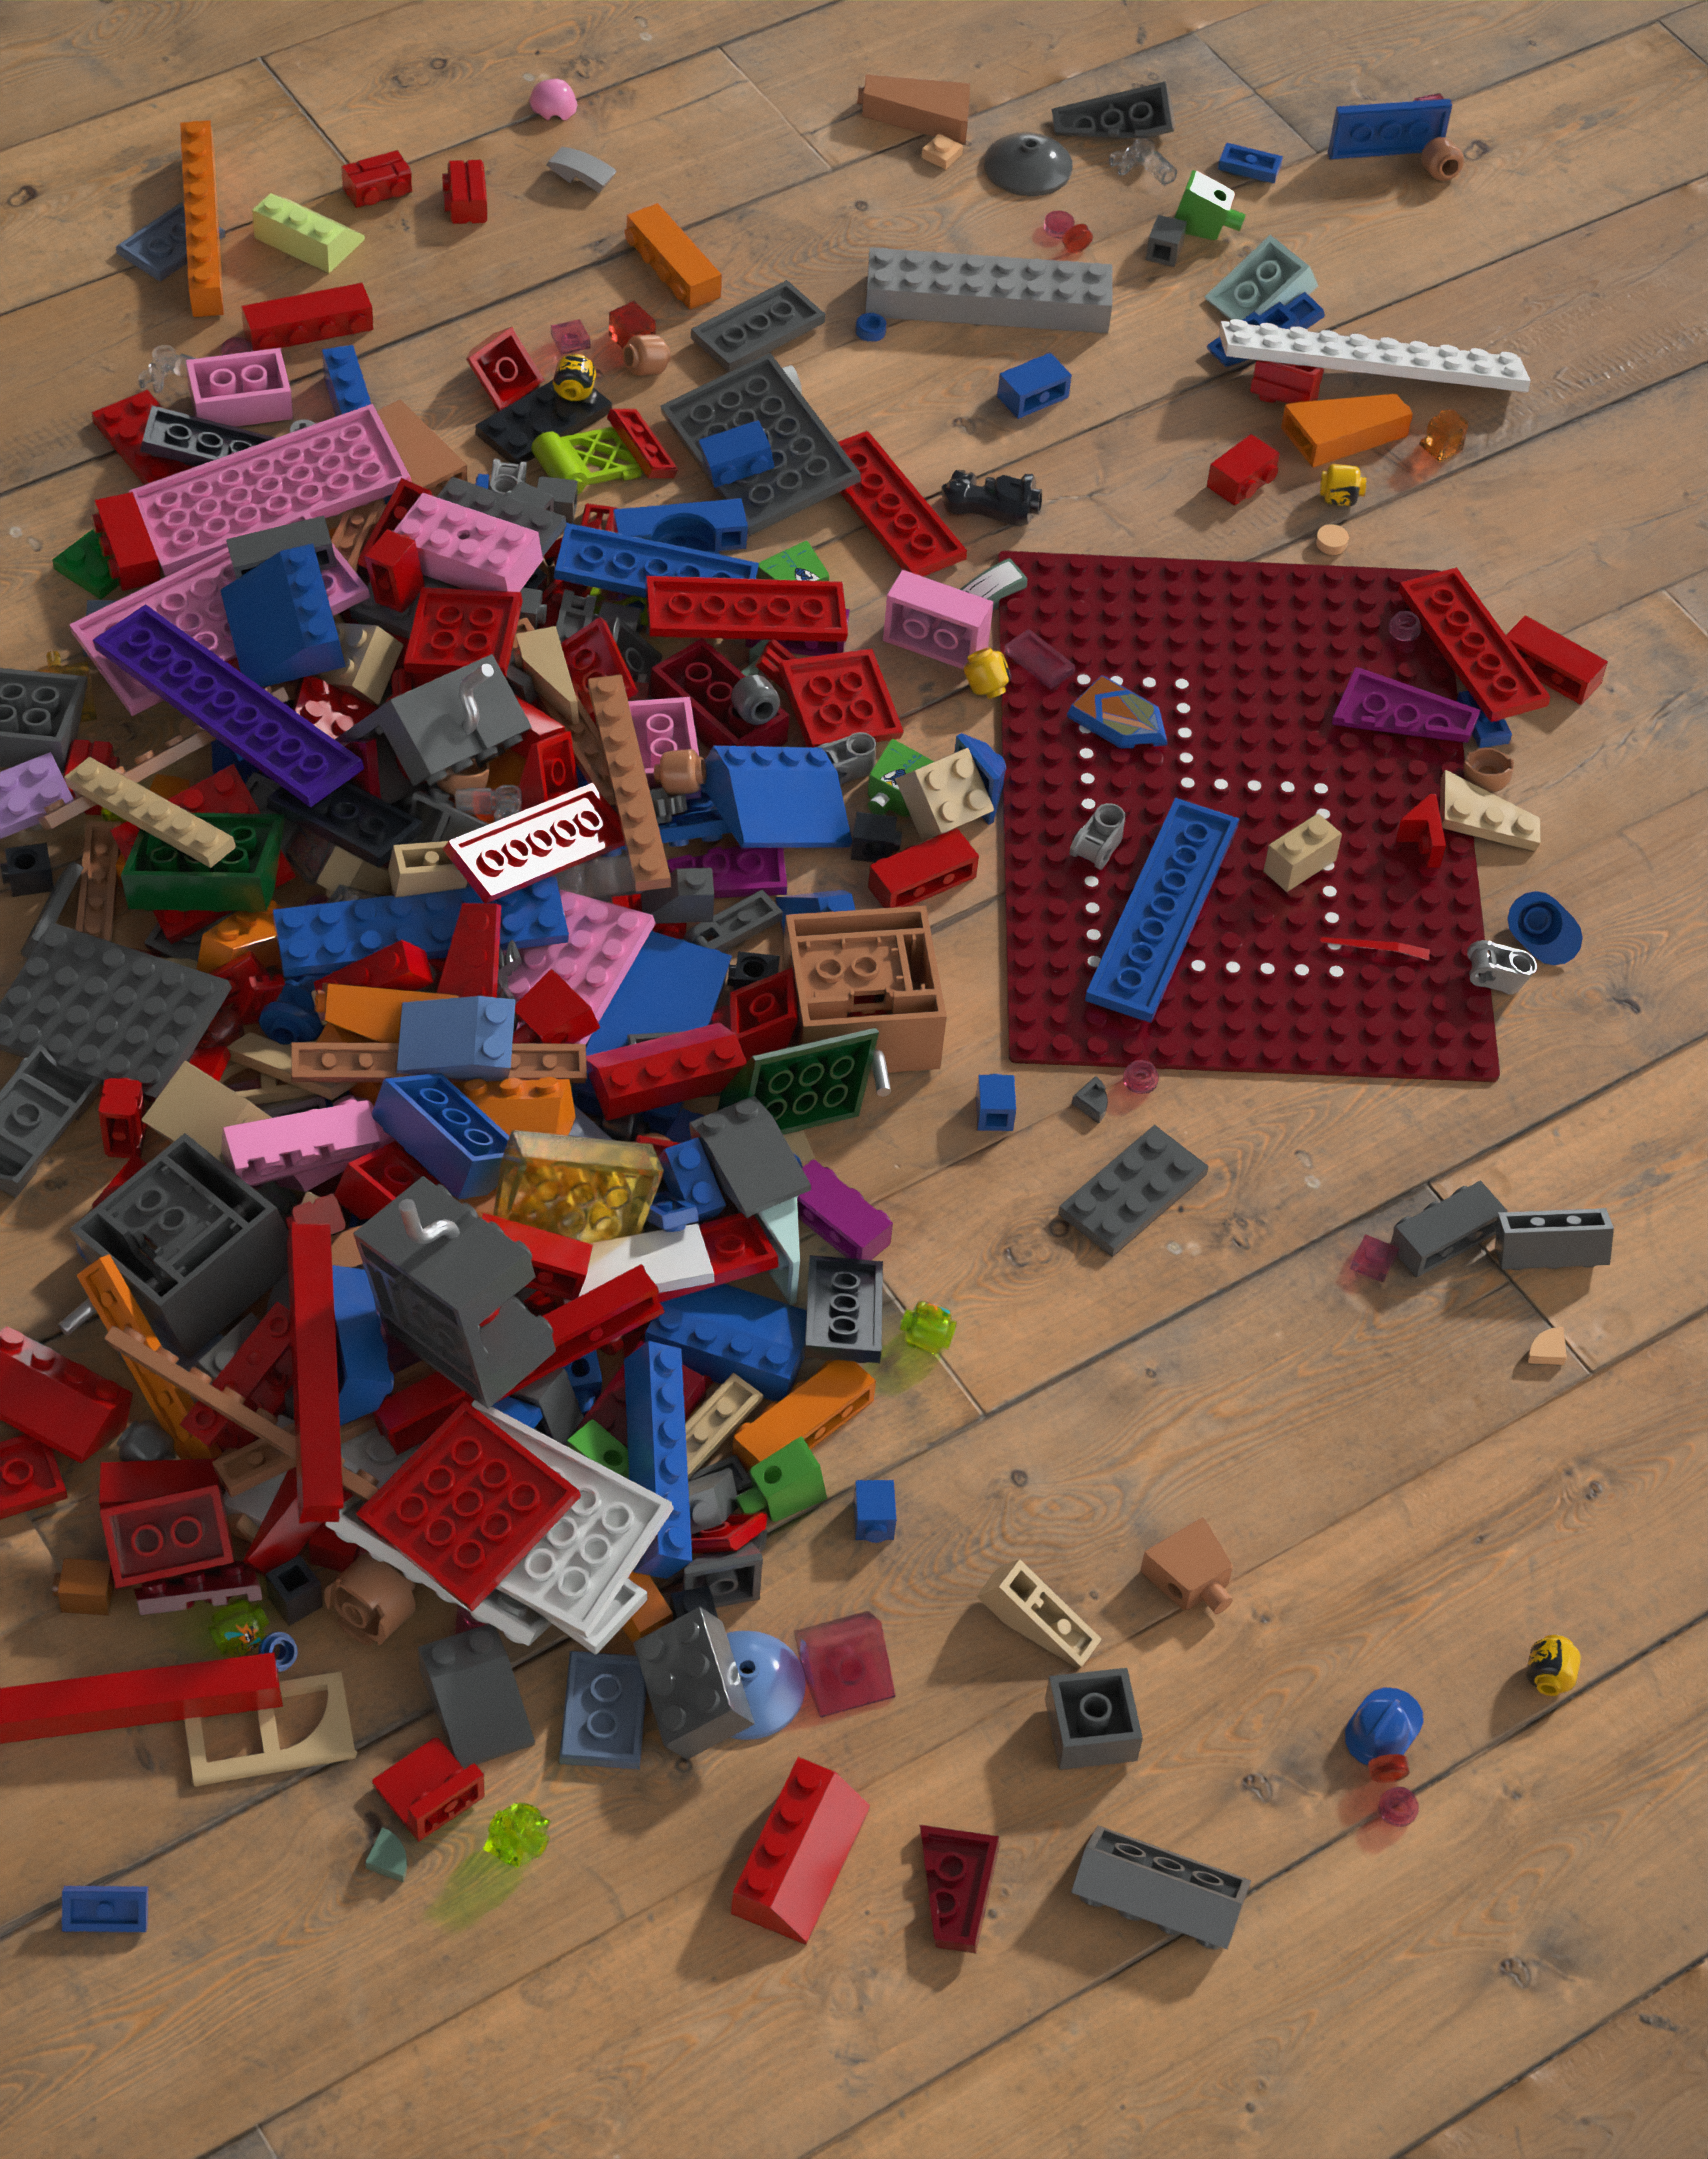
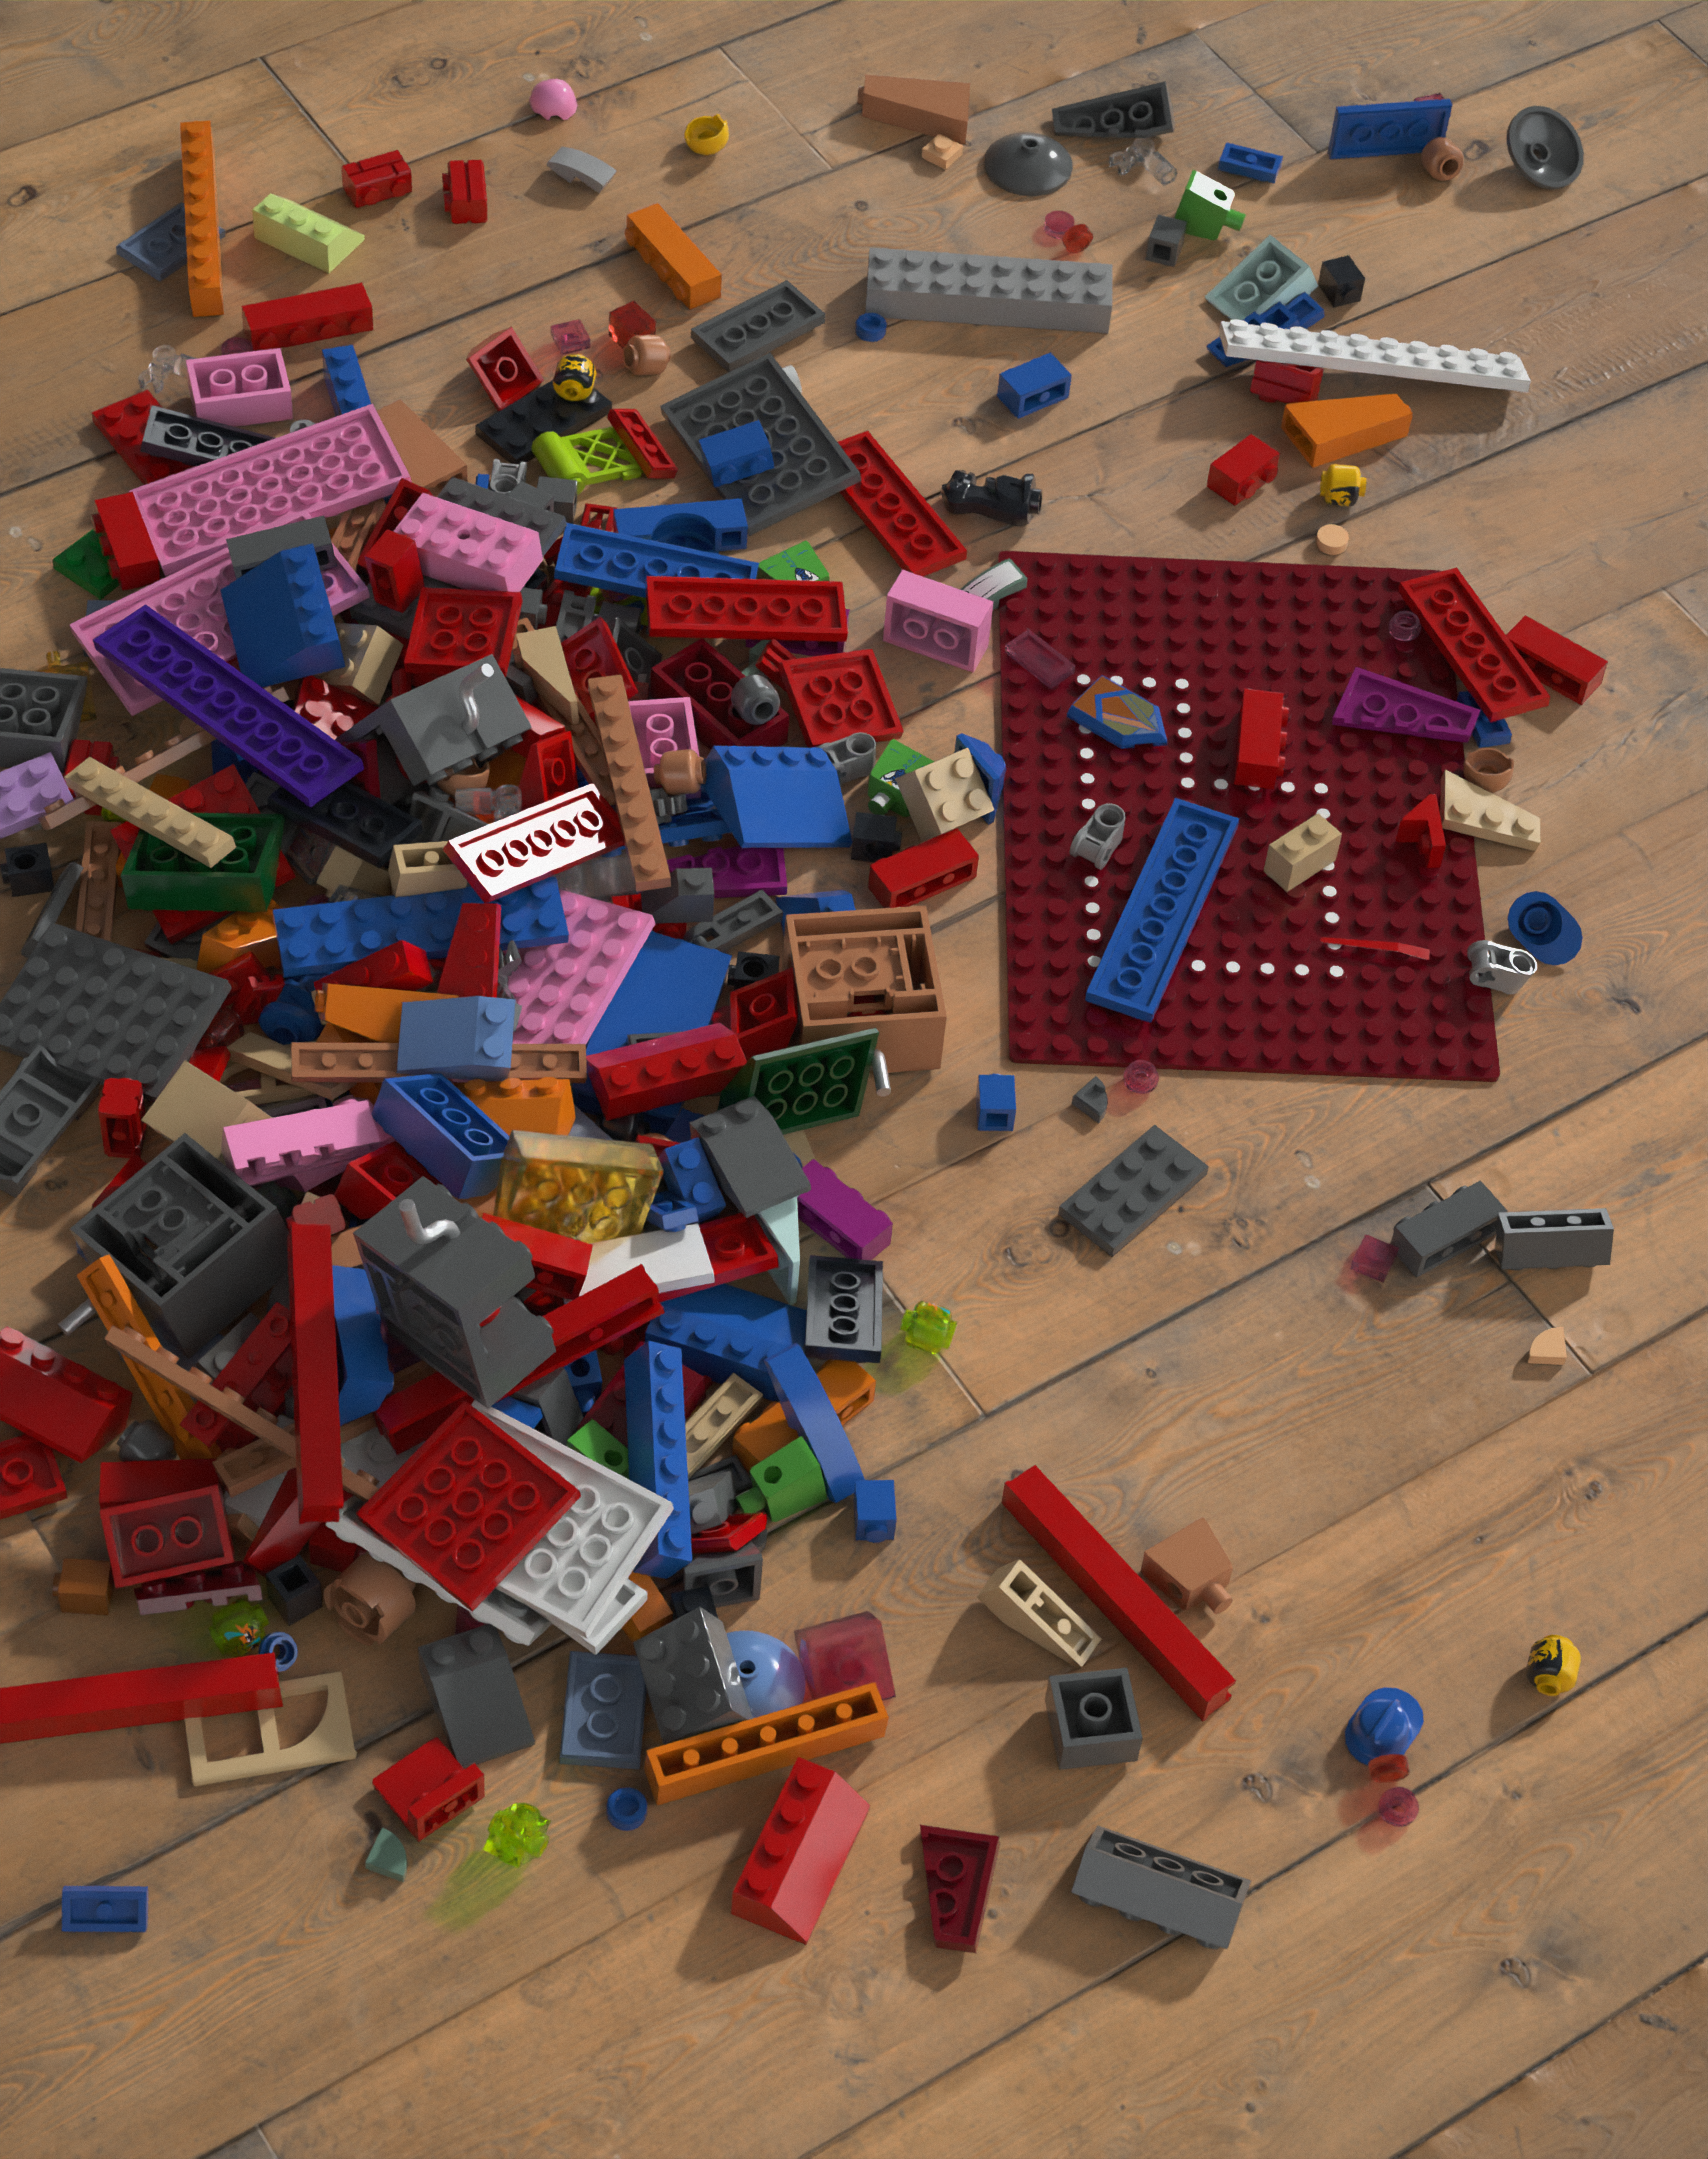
red torso [512,969,600,1044] -> none
yellow head [963,647,1012,699] -> none
clear orange brick [1419,409,1469,462] -> none
none -> blue tile [606,1787,647,1831]
none -> orange brick [644,1682,889,1806]
none -> yellow hair [684,114,729,156]
none -> blue slope [764,1343,865,1503]
none -> red tile [1001,1465,1236,1721]
none -> red brick [1234,688,1289,789]
none -> black brick [1318,255,1365,308]
none -> dark grey dish [1506,106,1584,190]

